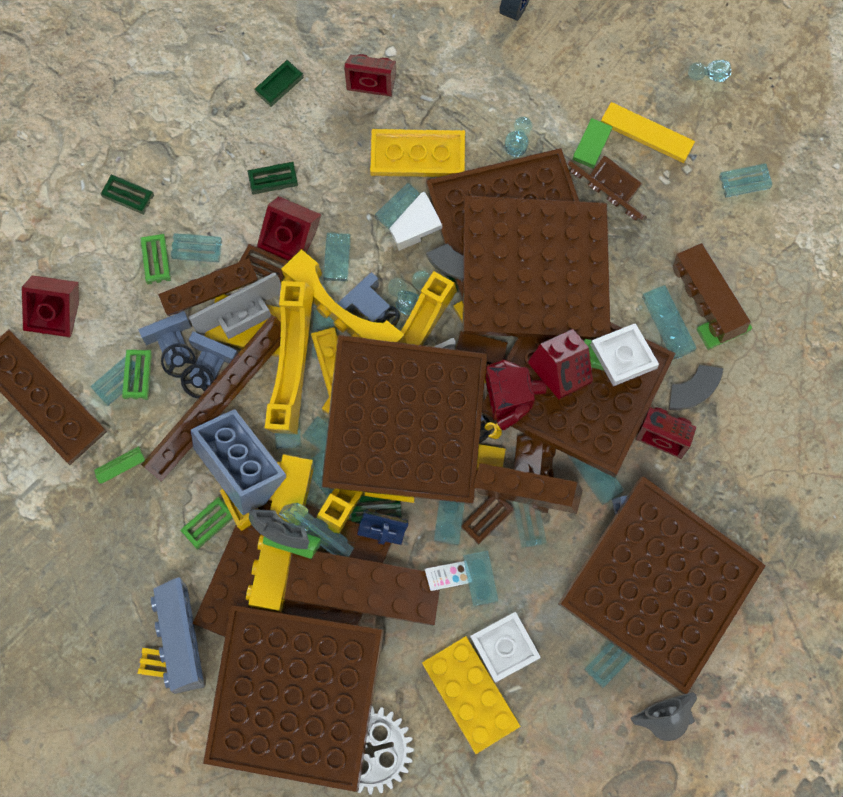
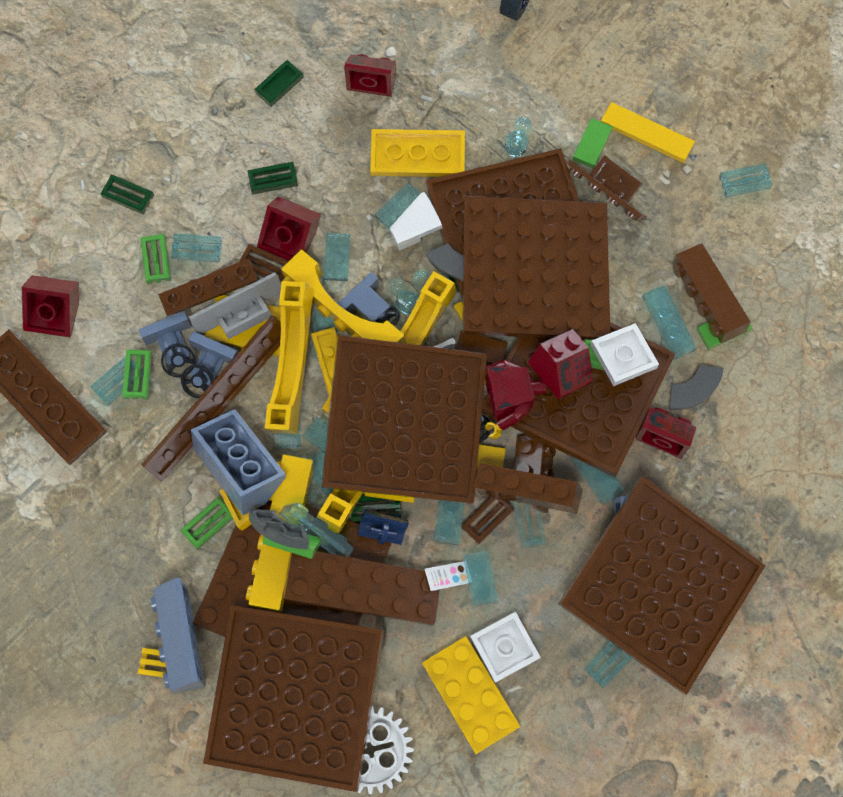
bright green tile [94,446,145,484] -> none
dark grey hat [630,692,697,741] -> none
clear light blue plate [688,60,731,82] -> none

